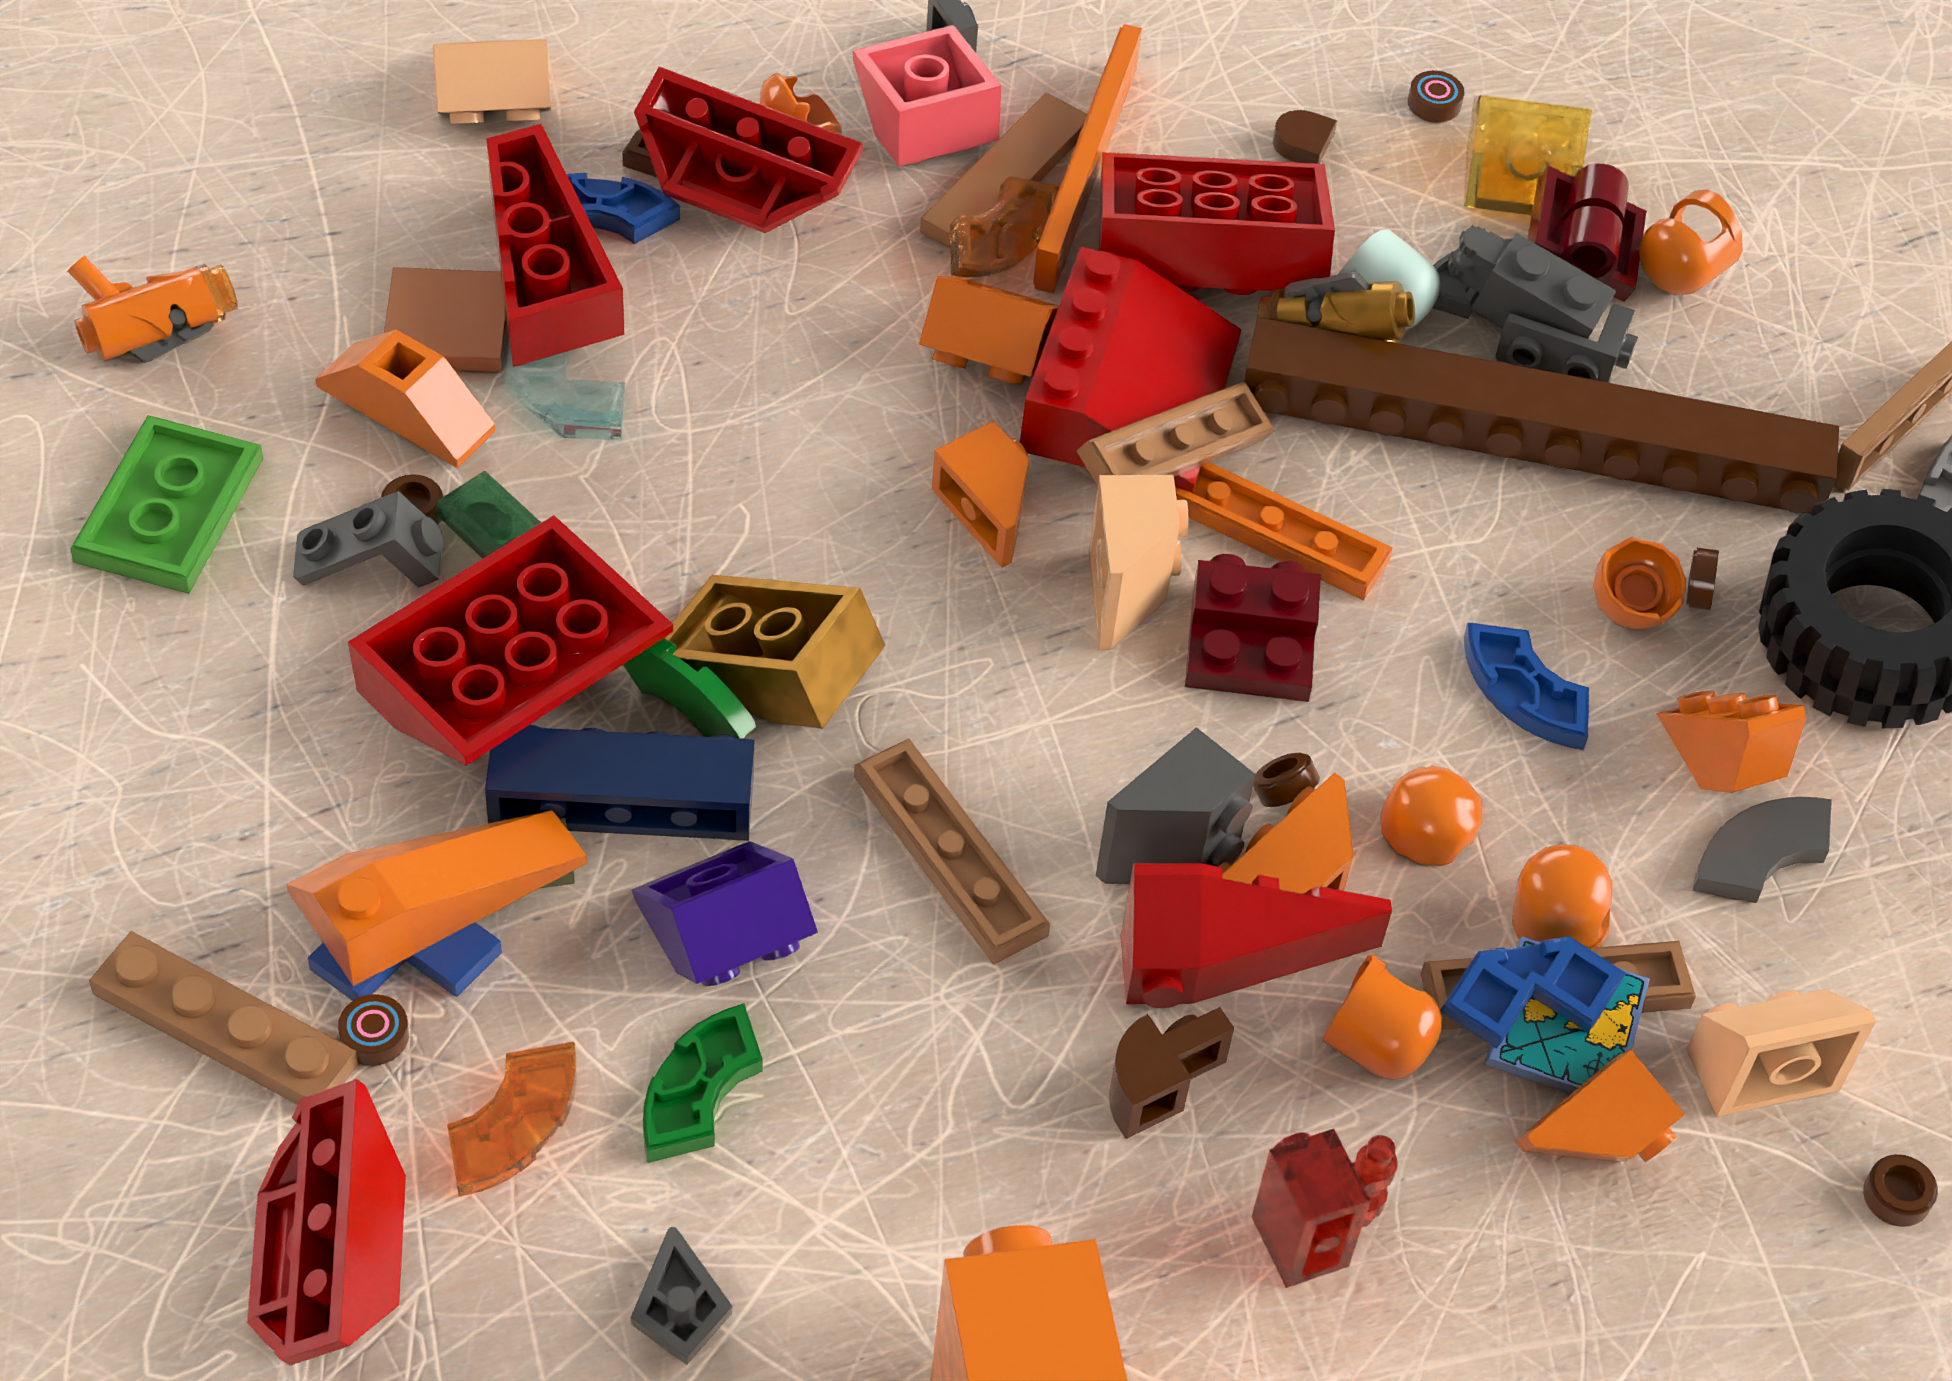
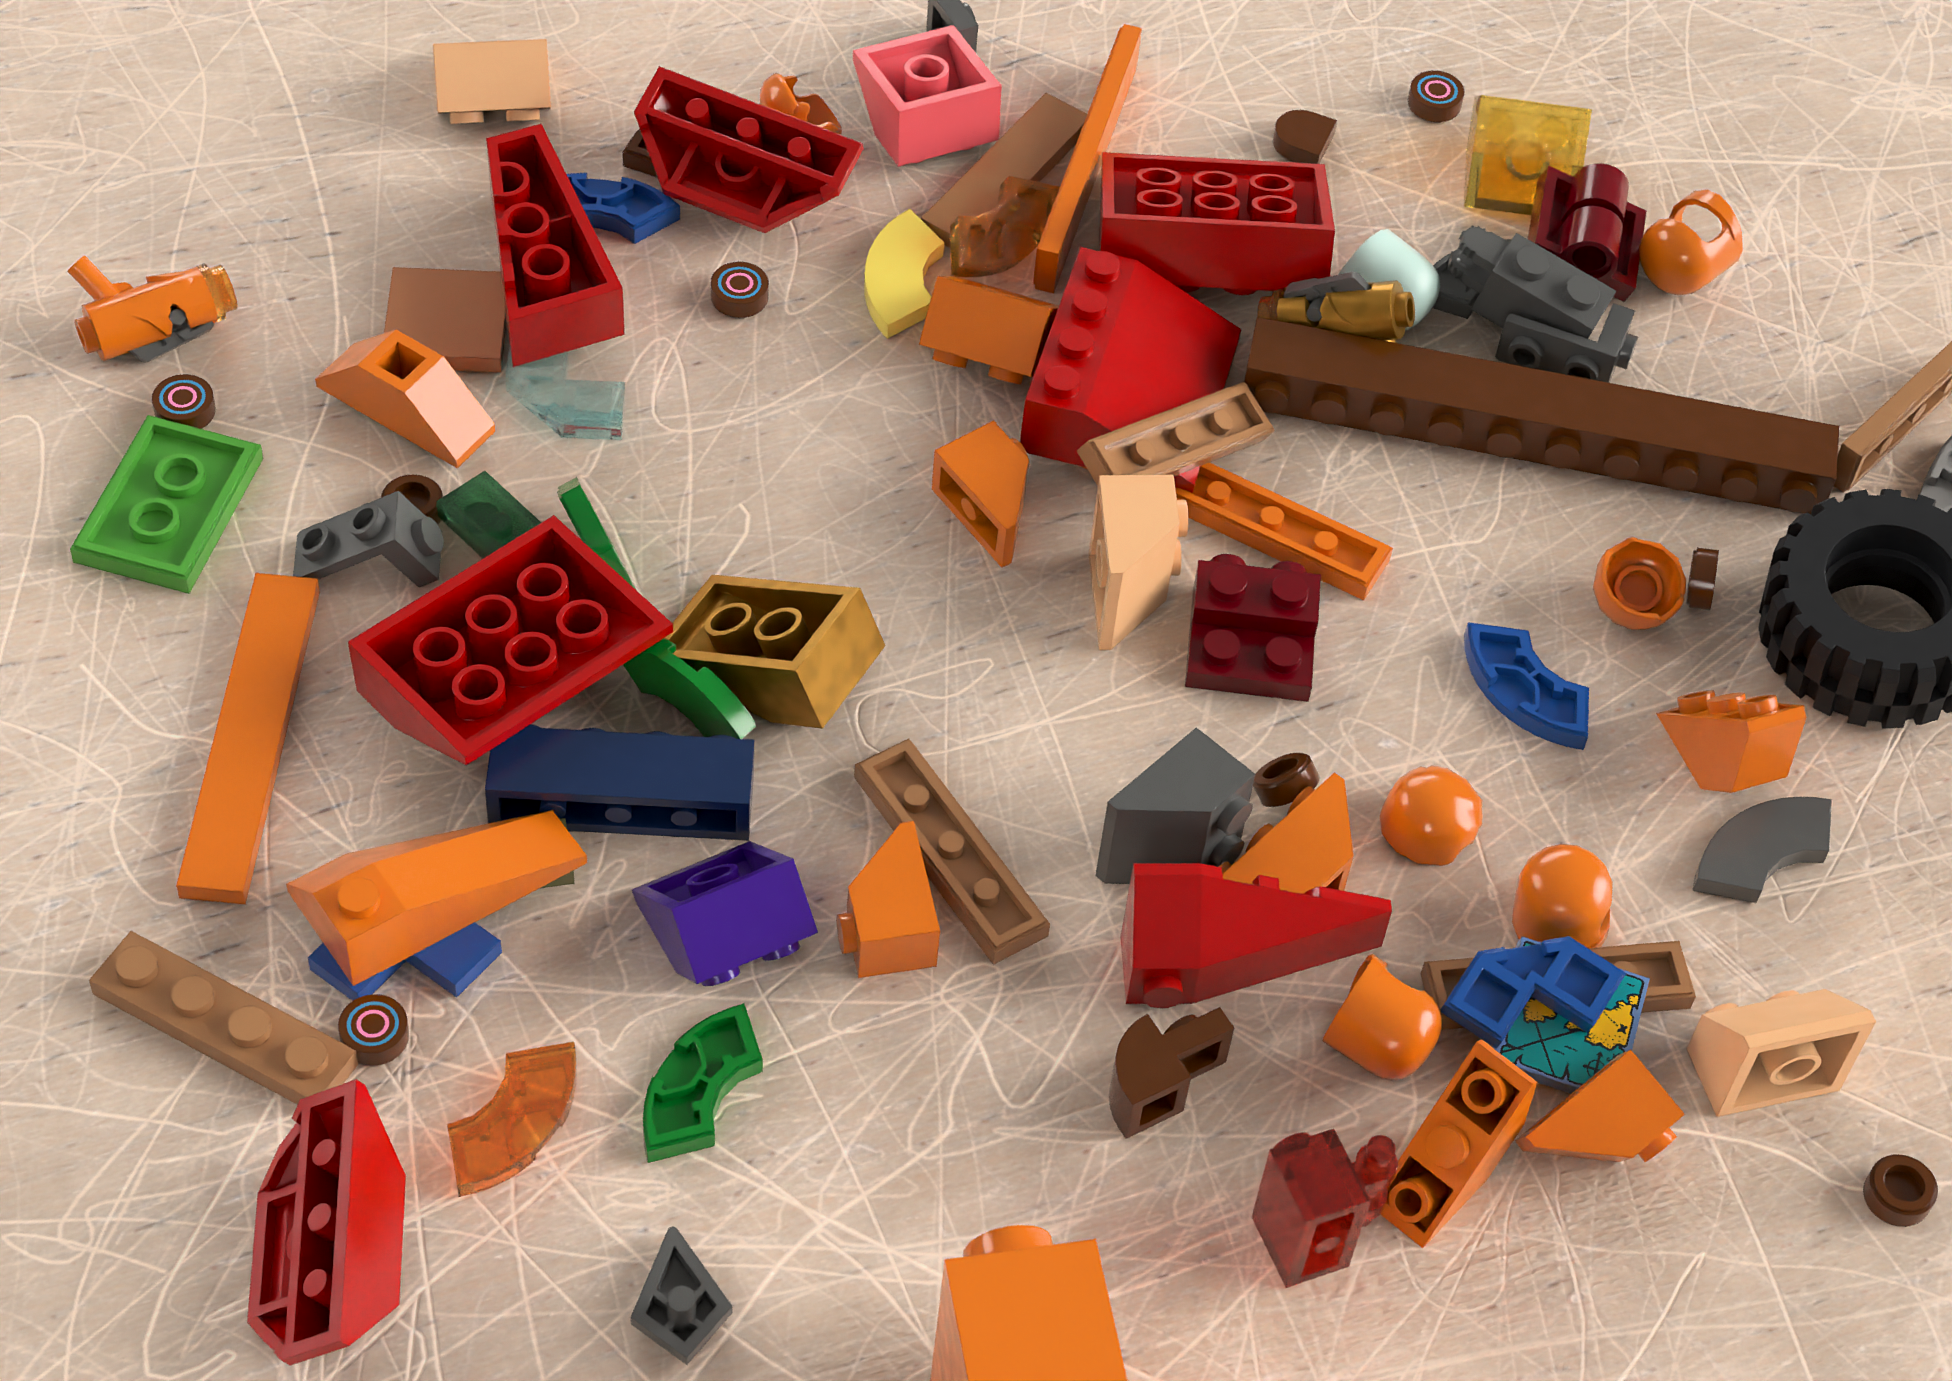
none -> reddish brown tile [152,374,216,429]
none -> orange tile [176,573,320,905]
none -> green tile [557,477,636,589]
none -> reddish brown tile [711,262,769,318]
none -> orange slope [836,821,940,978]
none -> light yellow tile [864,209,944,339]
none -> orange slope [1369,1039,1537,1248]

